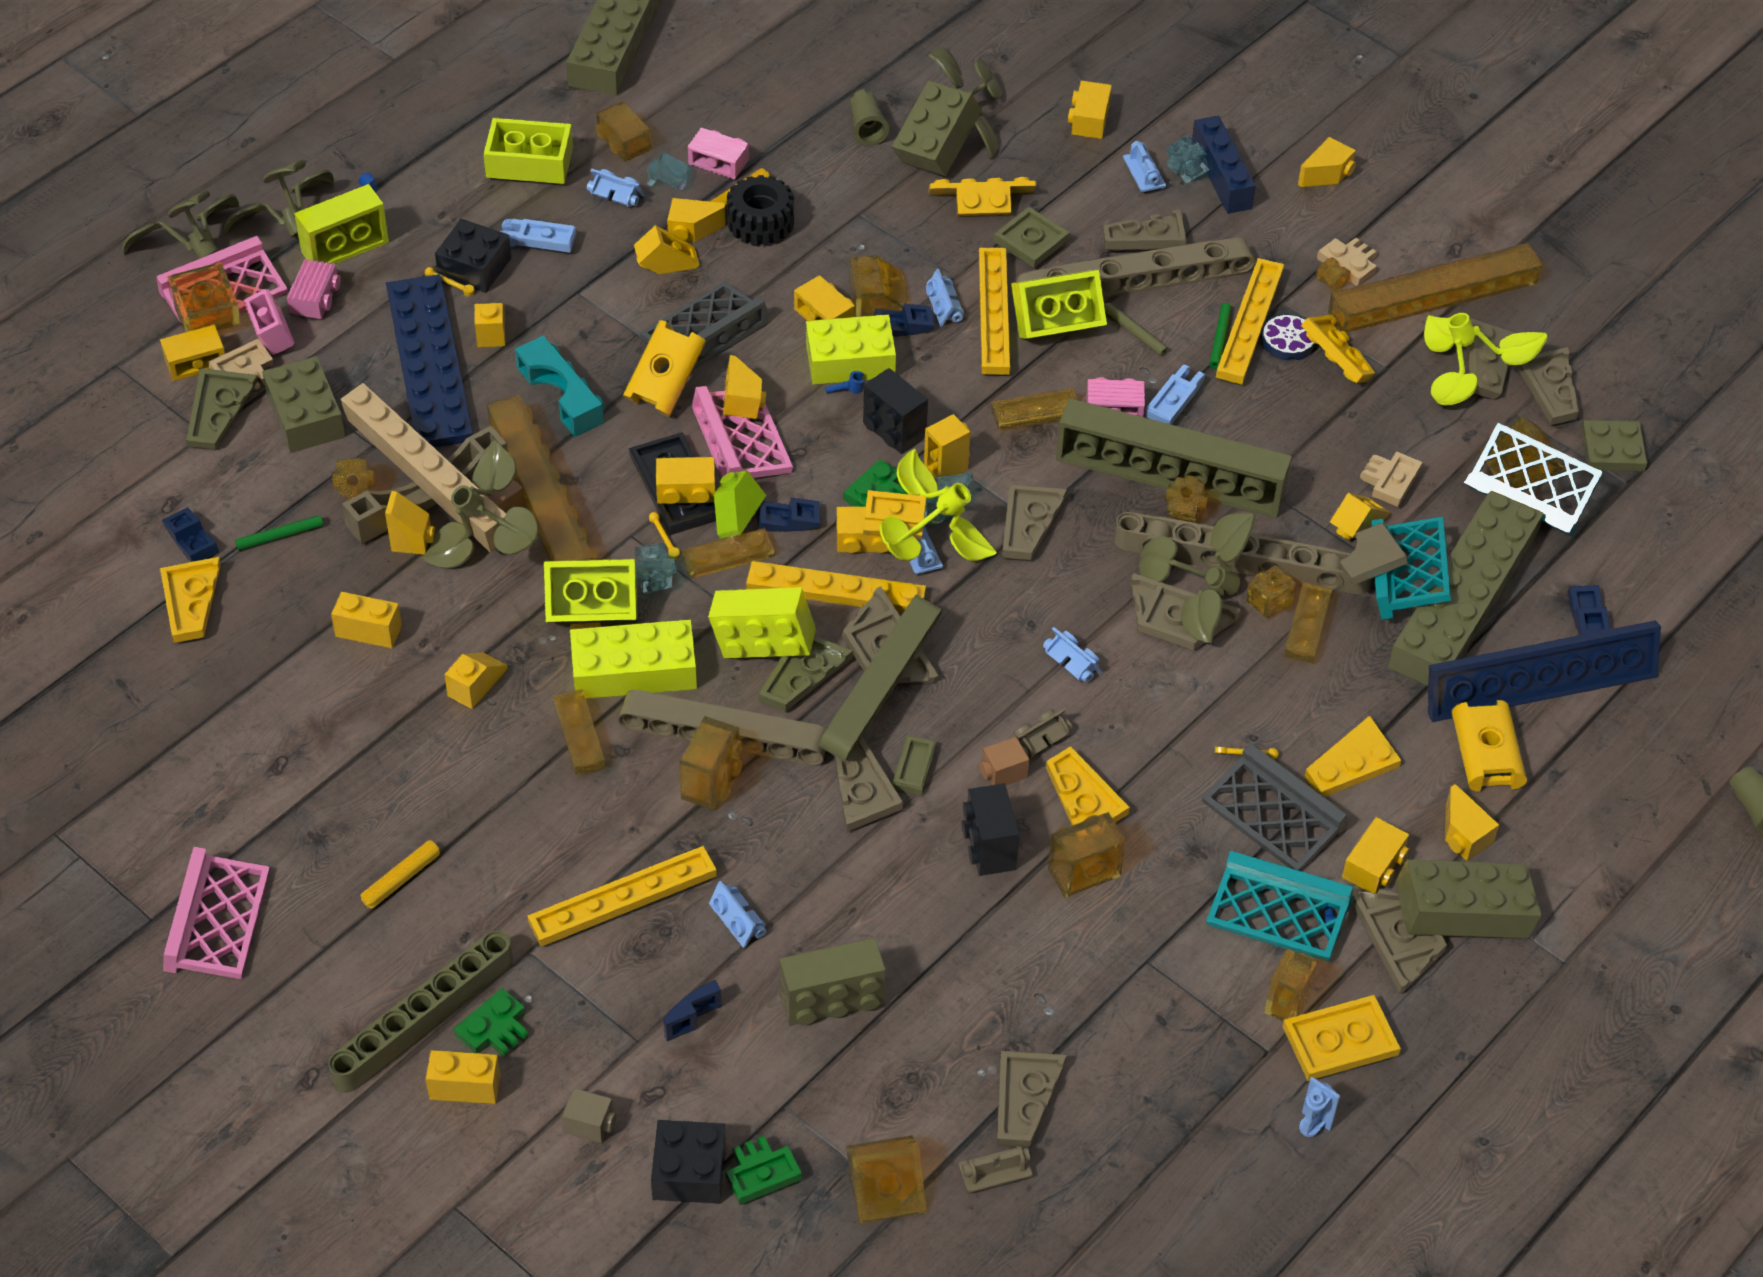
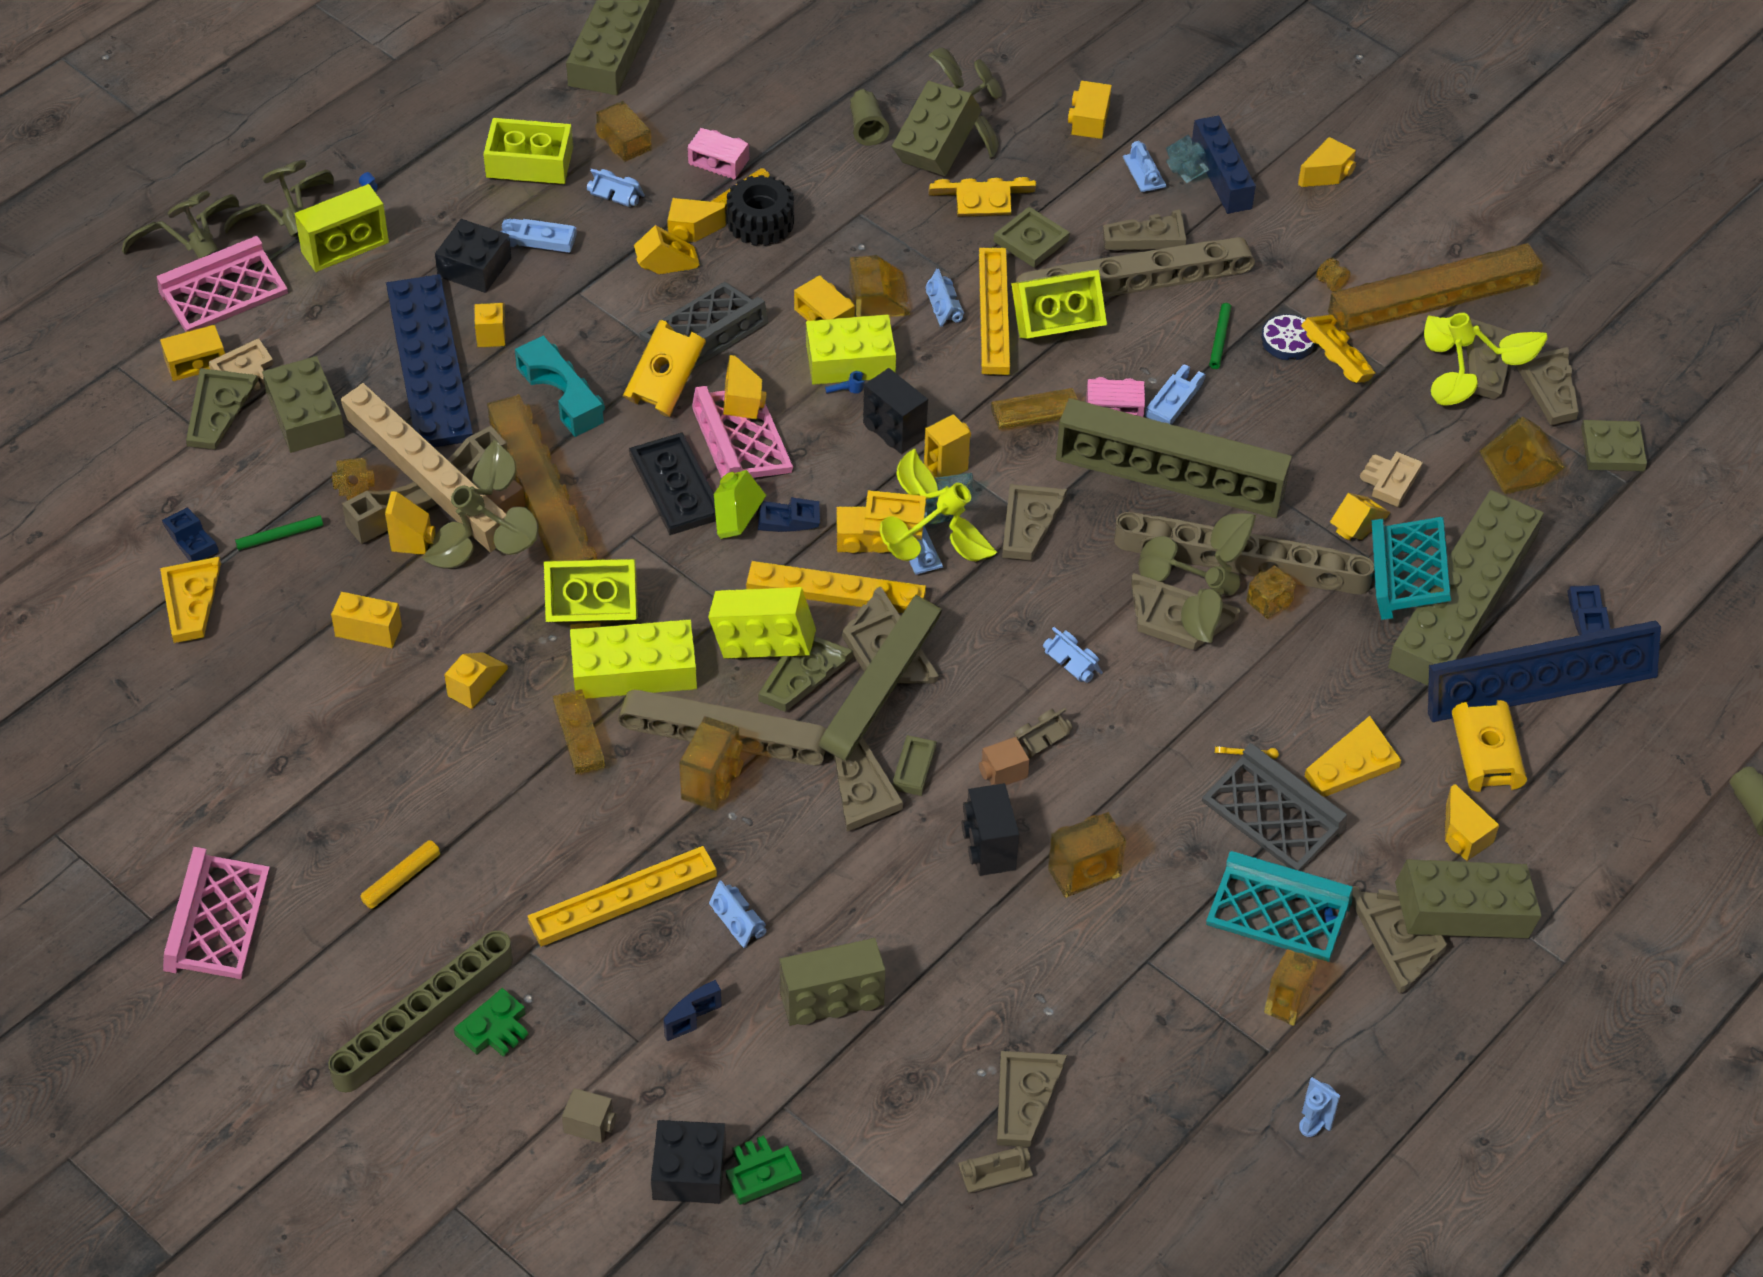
clear yellow brick [167,262,240,333] -> none
bright pink brick [244,289,294,355] -> none
bright pink brick [287,258,341,319] -> none
yellow hinge [424,267,474,296] -> none
yellow brick [426,1050,501,1104] -> none
clear light blue brick [635,542,676,593] -> none
clear light blue bracket [646,152,691,191] -> none
yellow hinge [649,512,680,560] -> none
yellow brick [656,457,715,504] -> none
clear yellow plate [681,528,774,579] -> none
green hinge [843,459,908,507] -> none
clear yellow slope [846,1135,927,1223] -> none
dark blue slope [873,304,934,337] -> none
yellow wing [1046,746,1130,845] -> none
olive piece [1104,302,1168,356] -> none
clear yellow brick [1165,475,1209,523] -> none
yellow plate [1216,258,1284,385] -> none
yellow plate [1282,995,1401,1081] -> none
clear yellow plate [1284,582,1332,663] -> none
tan hinge [1317,238,1378,287] -> none
dark tan tile [1340,523,1408,585] -> none
yellow brick [1342,817,1410,893] -> none
fence [1465,423,1603,536] -> none

